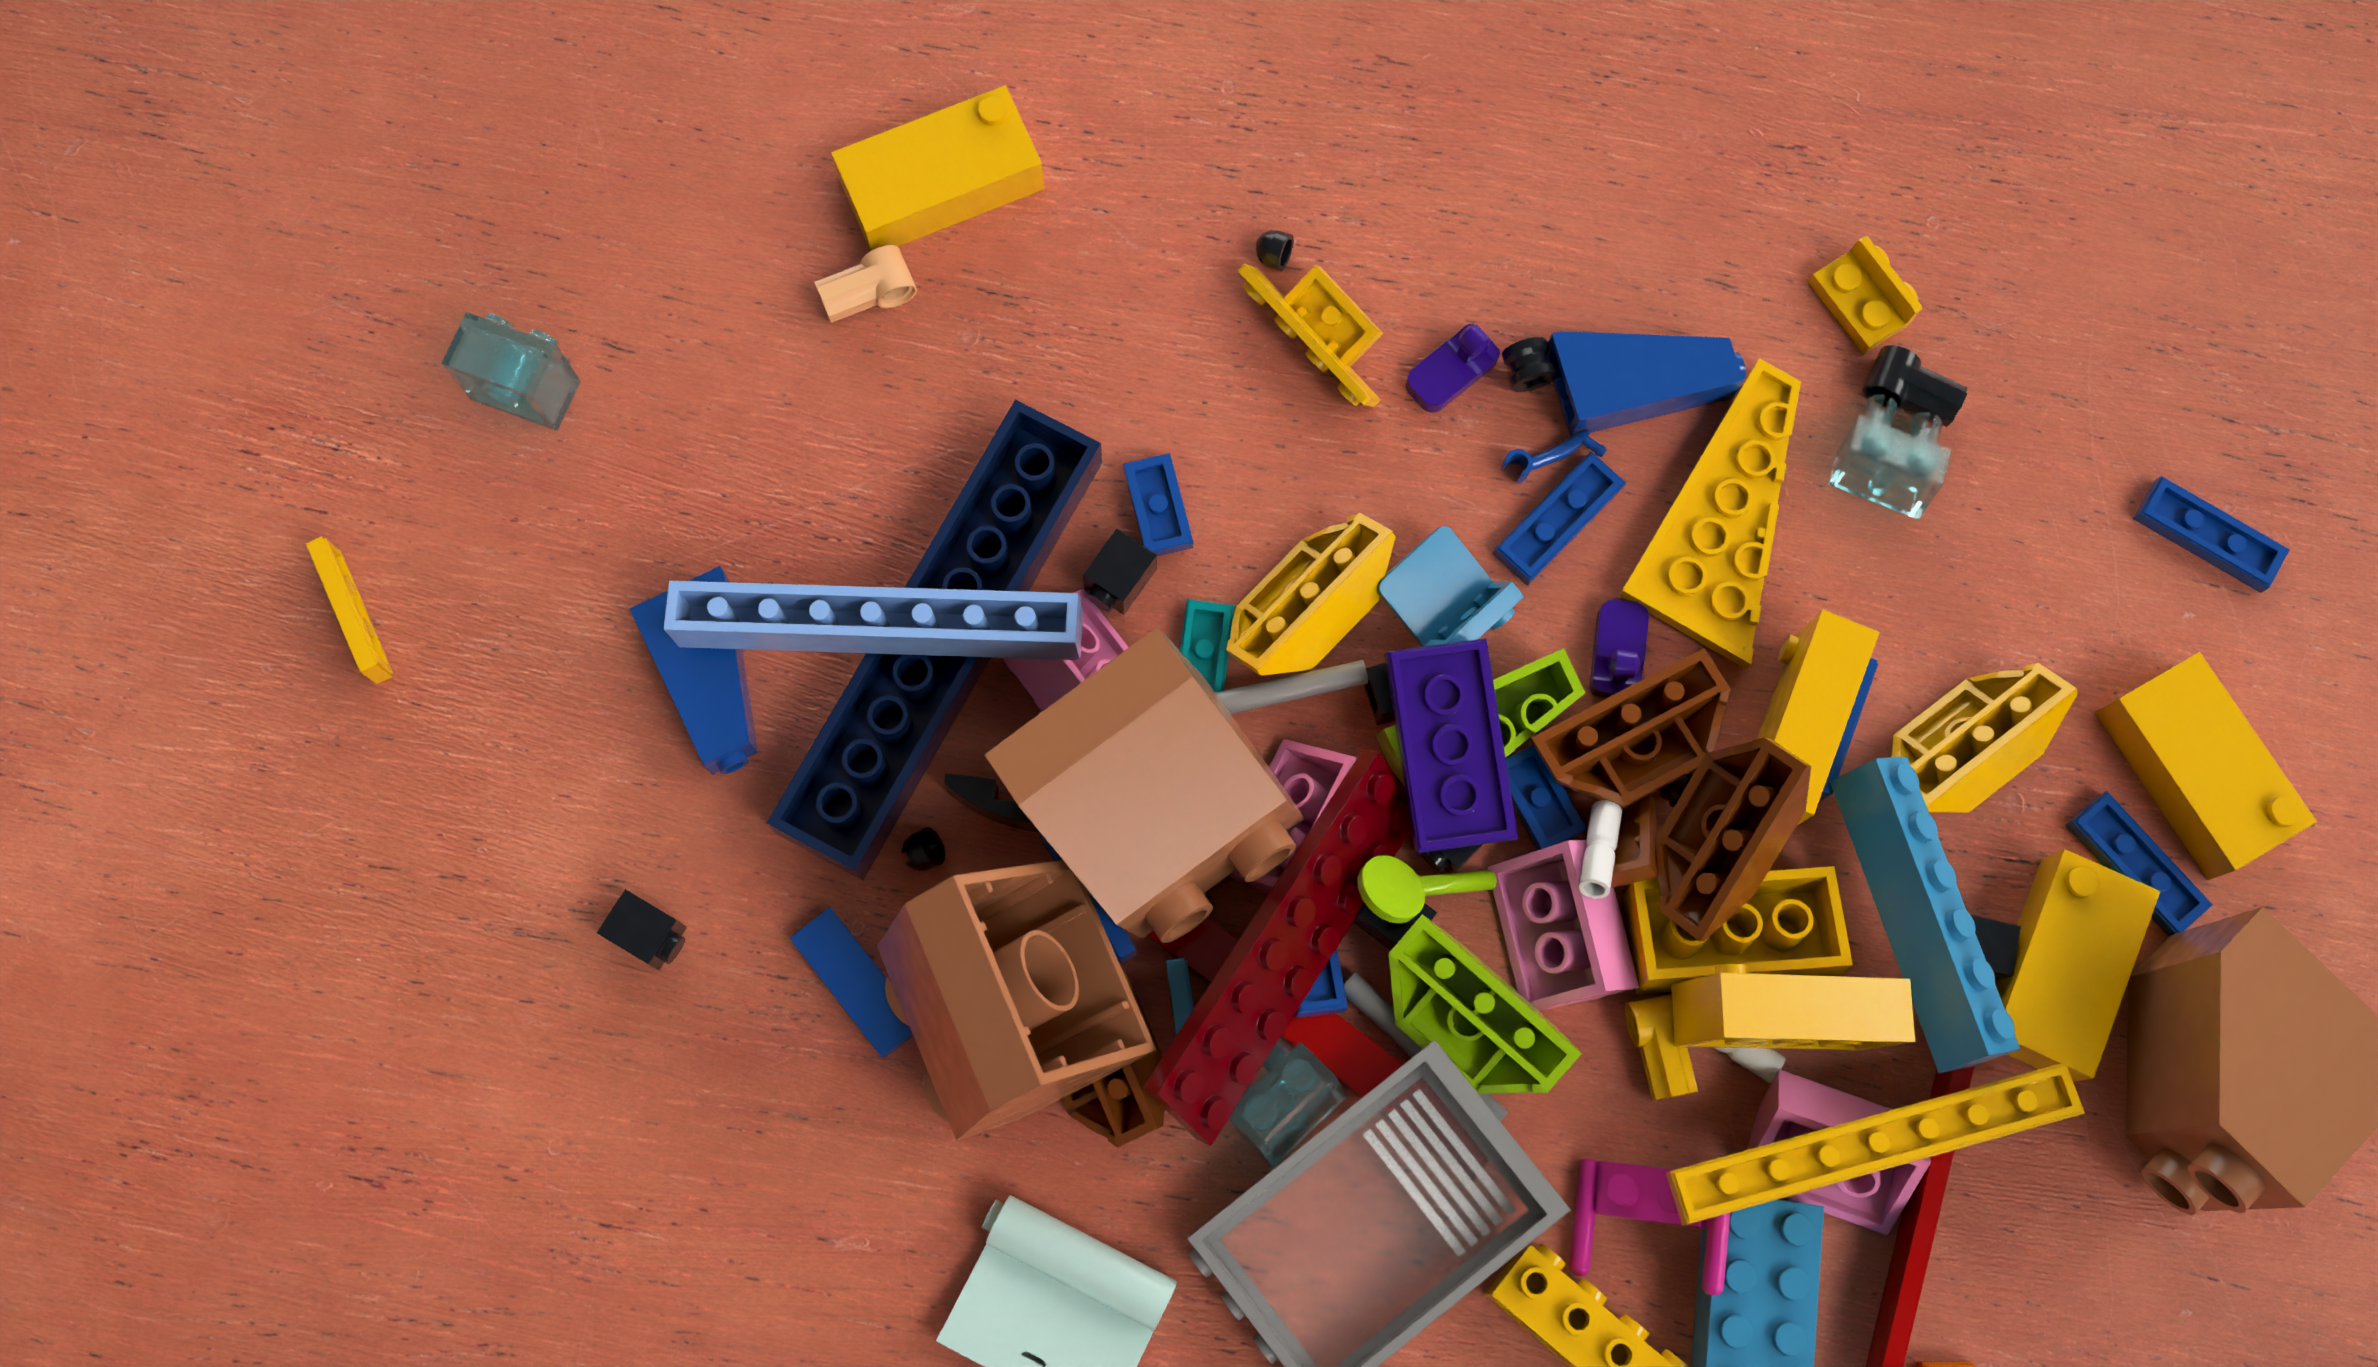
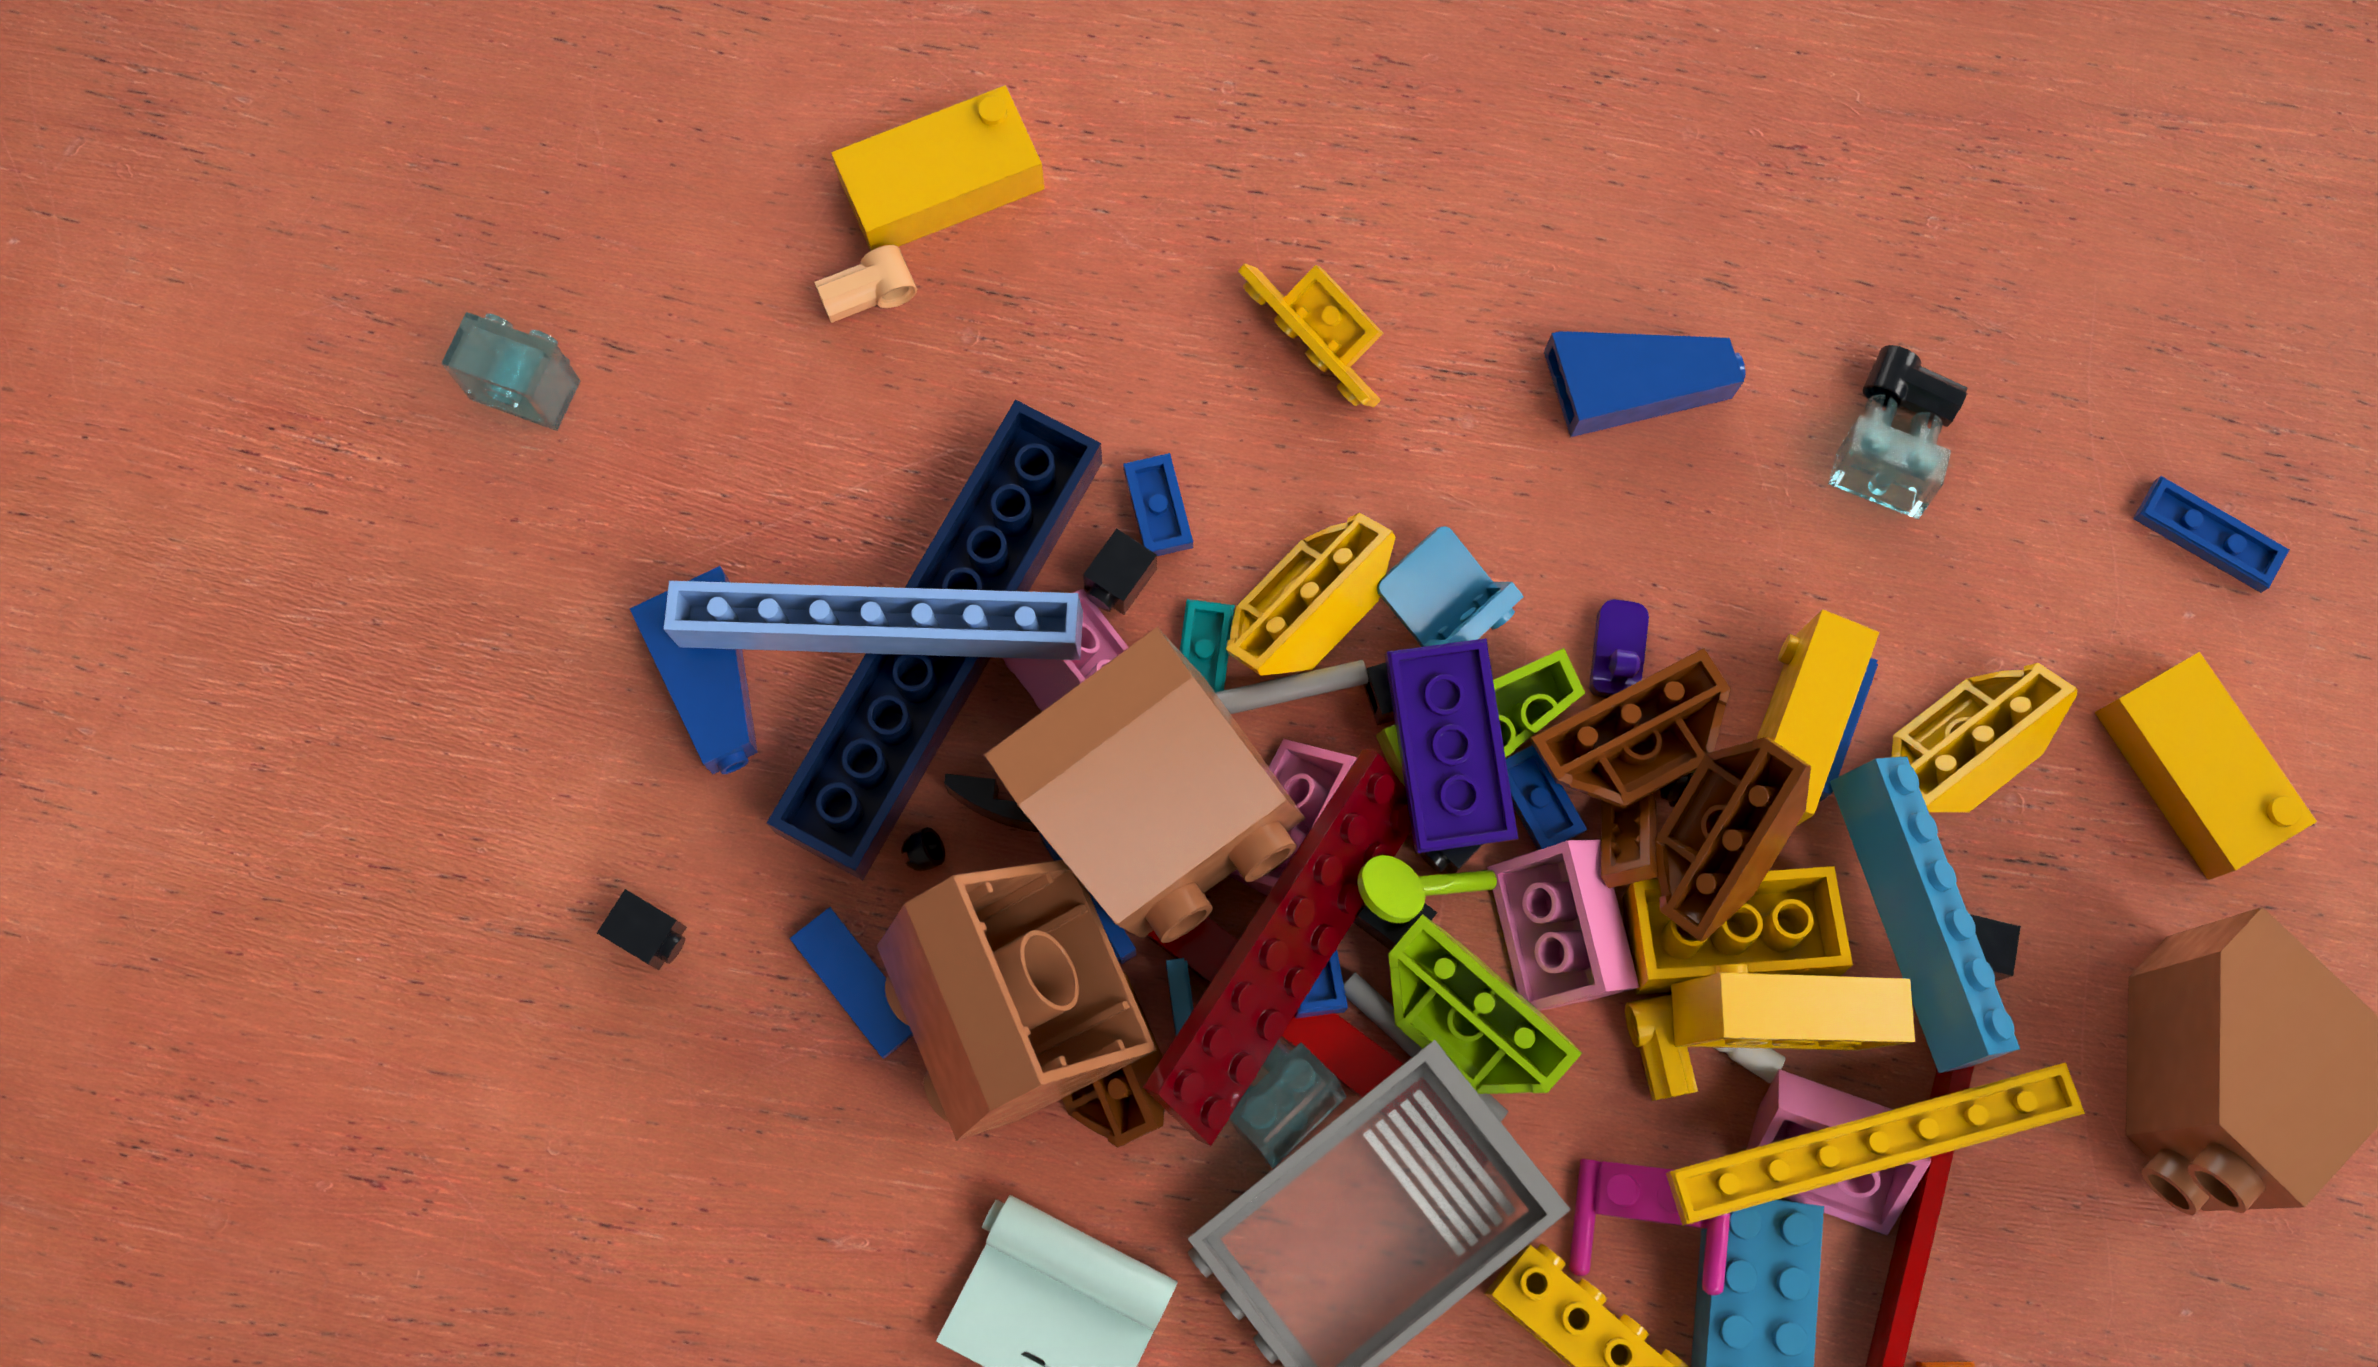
yellow tile [305,536,393,684] -> none
black hinge [1255,230,1294,271] -> none
dark purple piece [1406,324,1500,412] -> none
blue tile [1492,451,1626,586] -> none
blue piece [1501,429,1607,483] -> none
black wheel [1502,337,1558,392] -> none
white piece [1579,800,1622,899] -> none
yellow wing [1619,358,1801,669] -> none
yellow bracket [1808,236,1922,355] -> none
yellow brick [1995,849,2160,1082] -> none
blue tile [2065,791,2213,936] -> none

